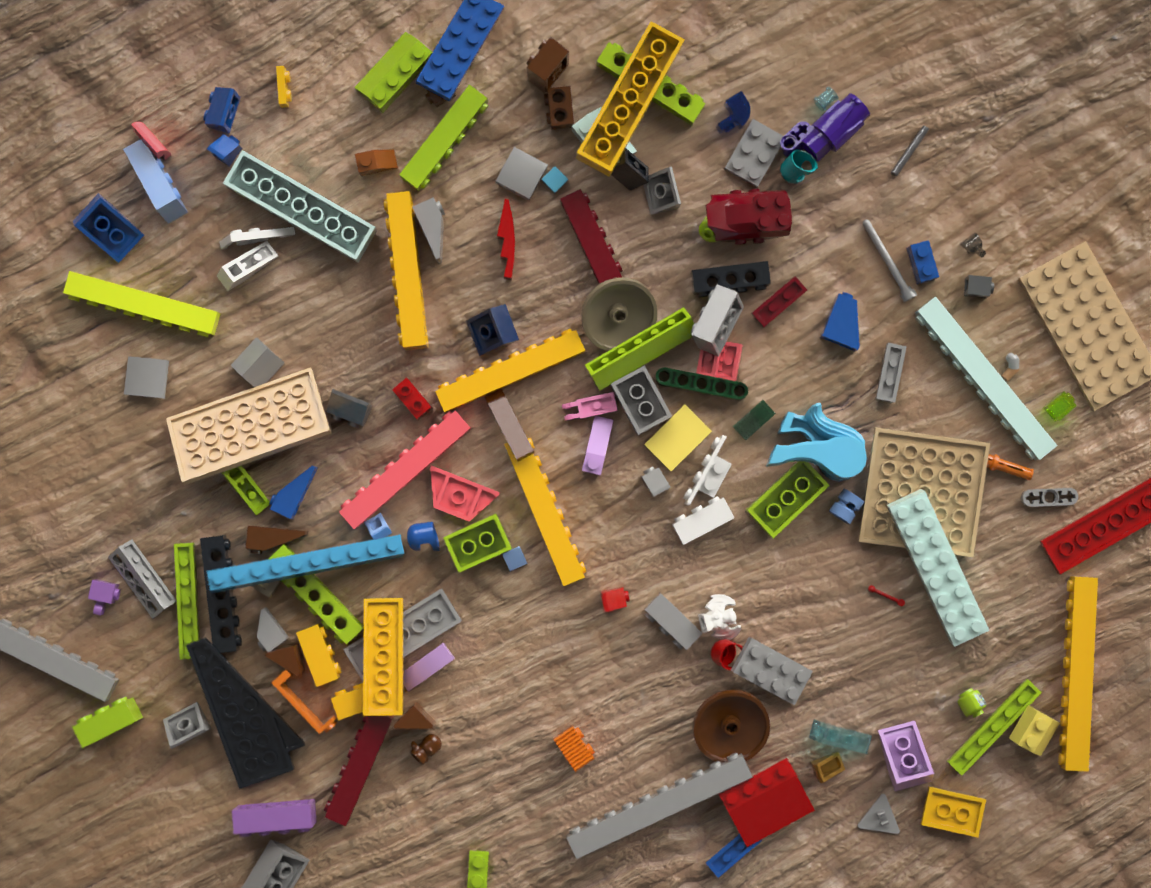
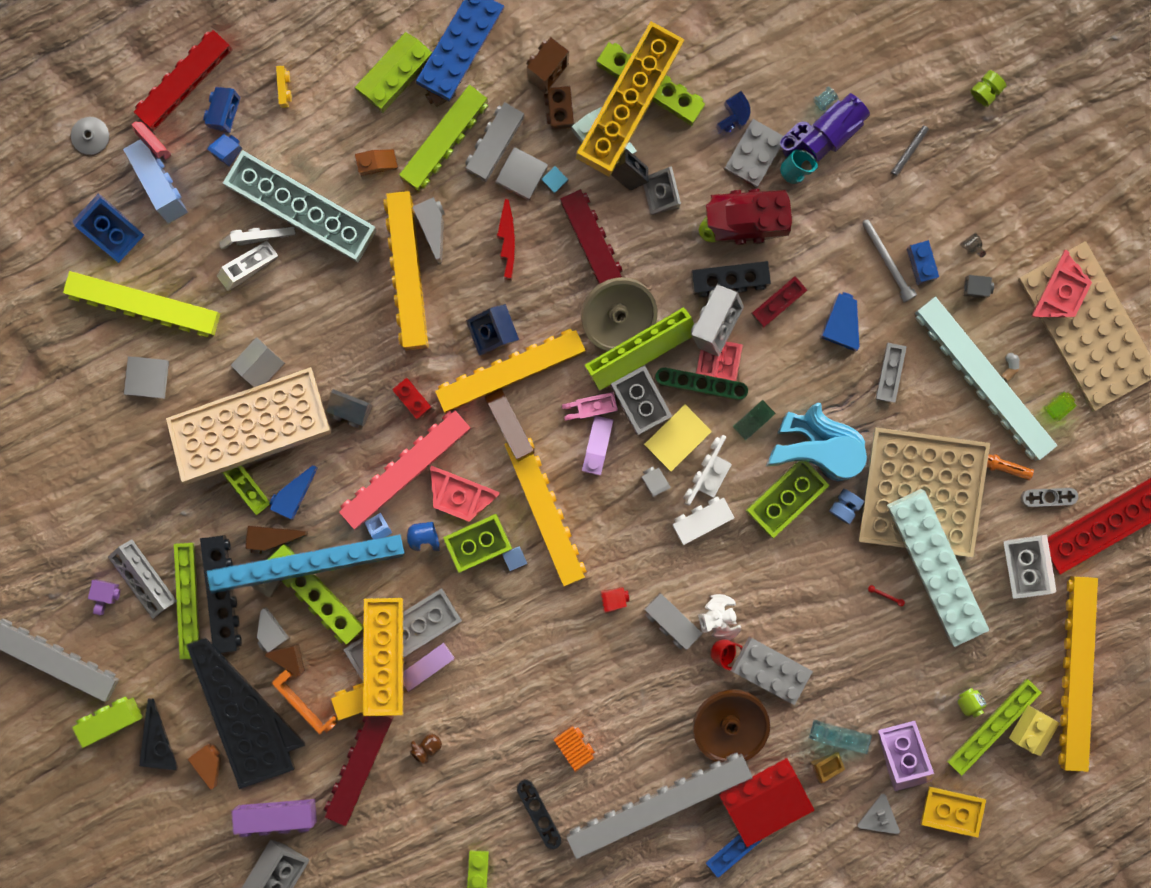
light grey slope [163,702,211,749] -> none
yellow brick [296,623,342,687] -> none
reddish brown slope [394,702,436,729] -> none
none -> light grey dish [71,117,109,155]
none -> red brick [134,30,233,131]
none -> black wing [139,698,178,770]
none -> dark orange slope [188,743,221,790]
none -> light grey brick [465,102,525,182]
none -> black beam [517,779,561,849]
none -> lime wheel [970,70,1007,107]
none -> white brick [1003,535,1056,599]
none -> coral wing [1031,250,1092,318]

